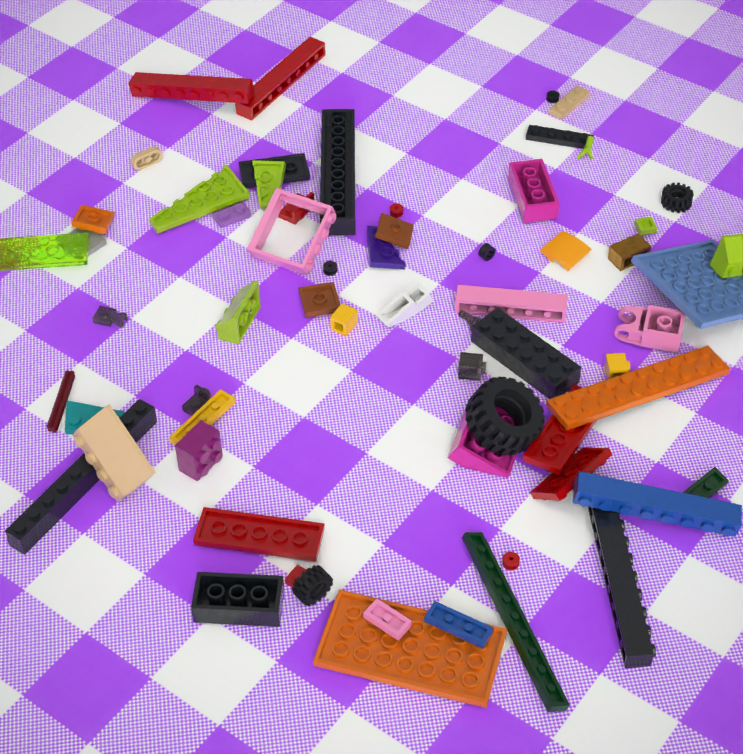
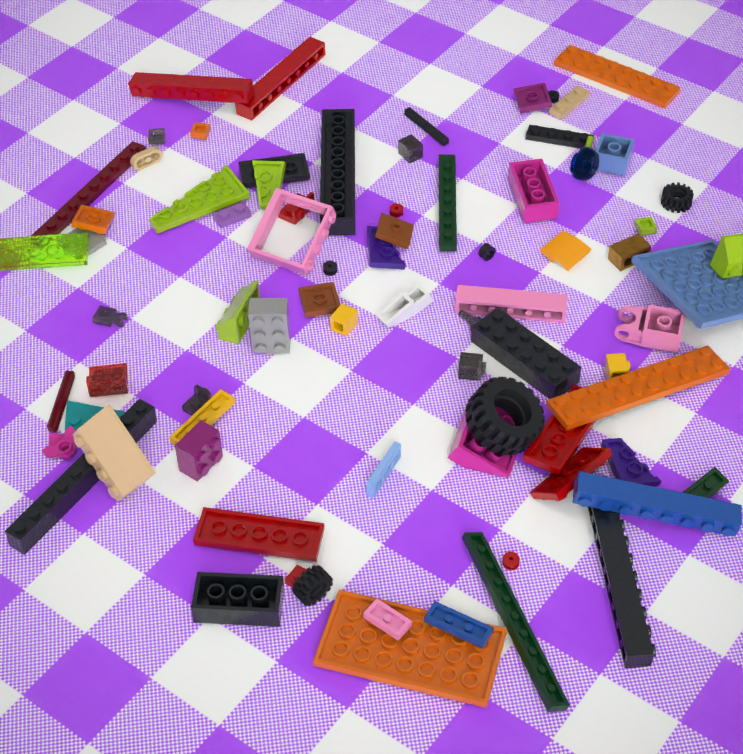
none -> dark red plate [28,141,146,249]
none -> dark pink plate [42,426,76,459]
none -> clear red bracket [86,363,128,397]
none -> clear smoke plate [148,128,166,145]
none -> orange plate [190,122,211,139]
none -> light grey brick [248,298,291,354]
none -> light blue tile [366,441,401,498]
none -> clear smoke brick [398,134,423,164]
none -> black axle [404,107,449,146]
none -> dark green plate [439,154,457,252]
none -> magenta plate [514,82,552,113]
none -> orange plate [554,45,681,109]
none -> clear blue tile [570,147,599,181]
none -> medium blue brick [595,133,635,176]
none -> dark purple wing [601,438,661,487]

